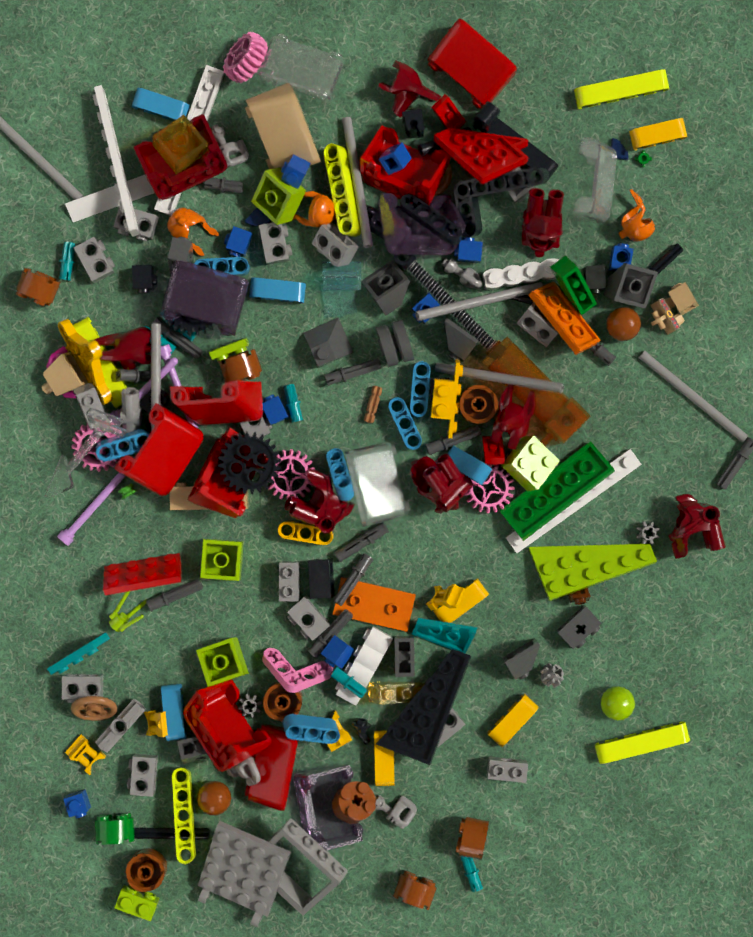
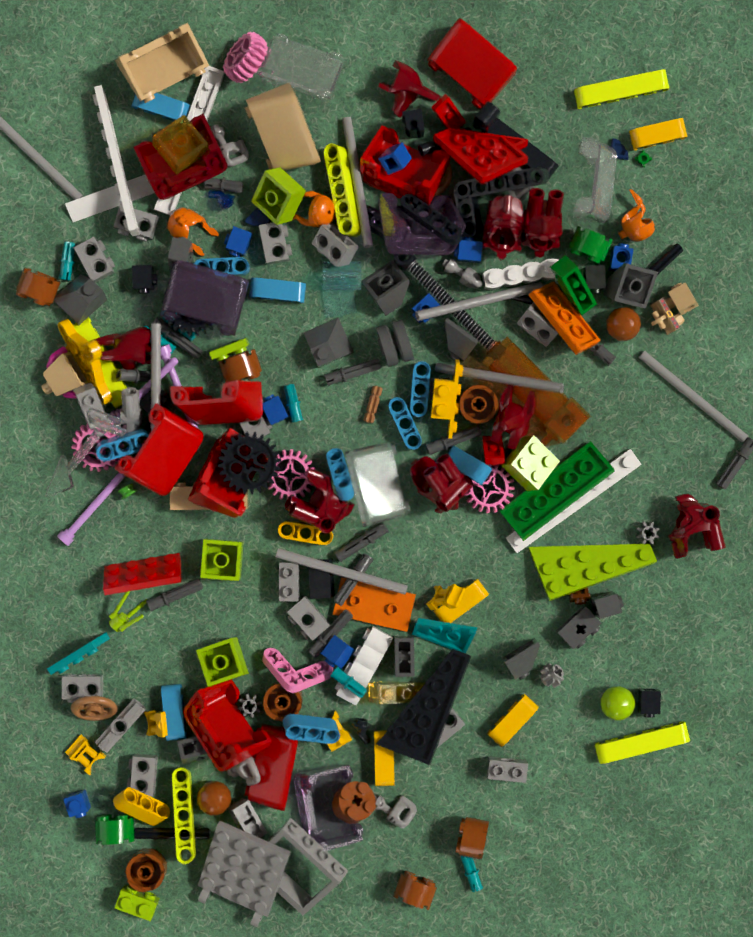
blue brick [280,154,311,189] -> none
none -> dark grey slope [54,274,107,325]
none -> yellow beam [113,787,170,826]
none -> tan windscreen [115,23,209,103]
none -> clear blue plate [208,190,235,210]
none -> light grey brick [227,798,267,838]
none -> light grey piece [275,548,408,595]
none -> dark red helmet [482,195,524,260]
none -> green brick [569,226,613,264]
none -> dark grey brick [590,591,624,619]
none -> black brick [638,688,661,718]

